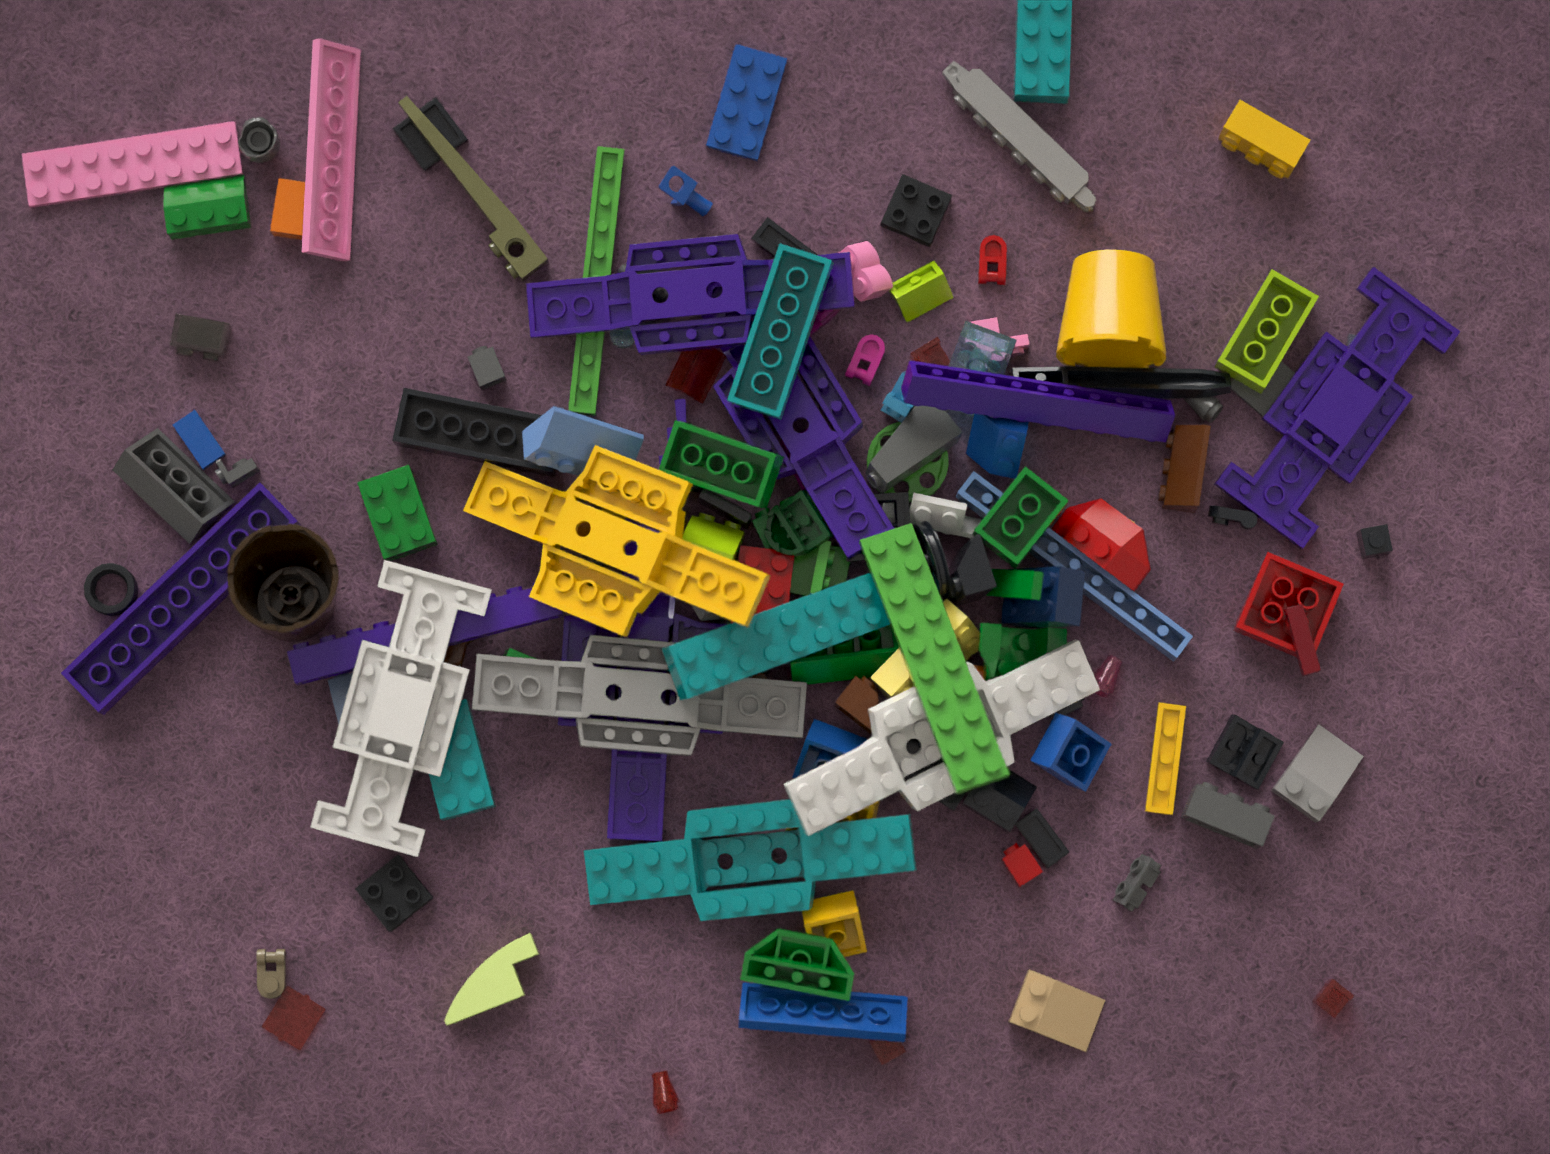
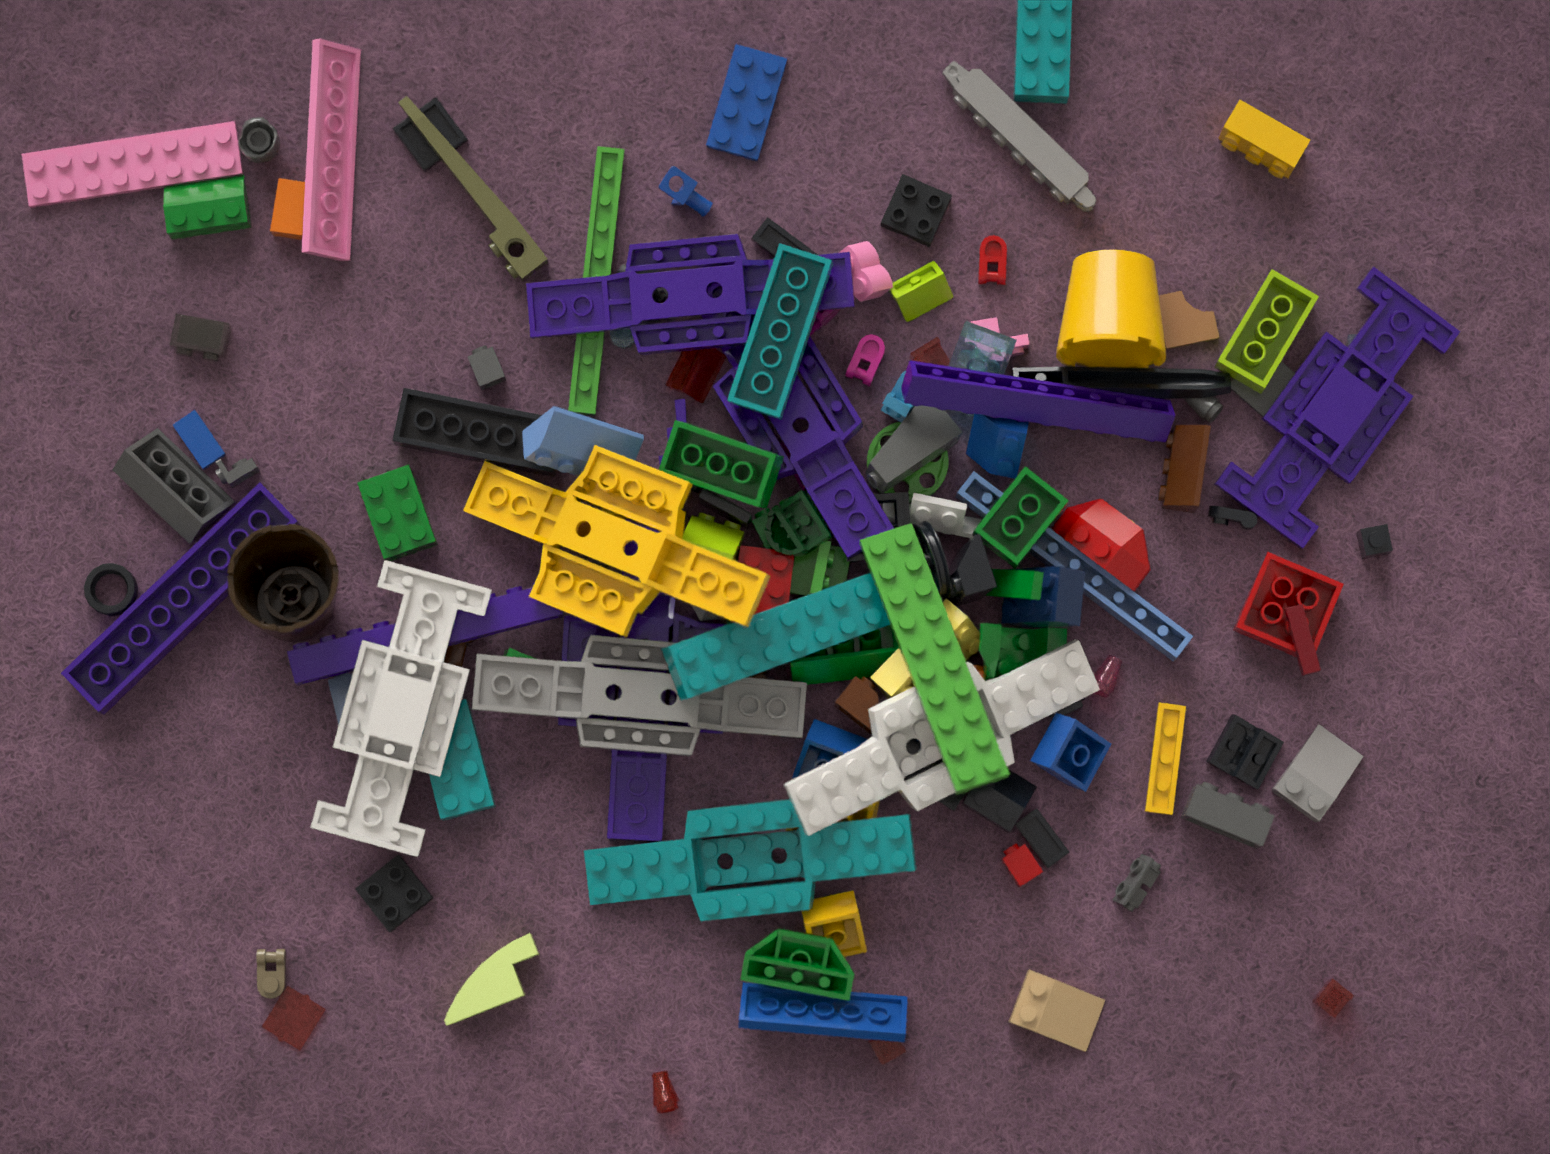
none -> medium nougat tile [1159,291,1219,350]

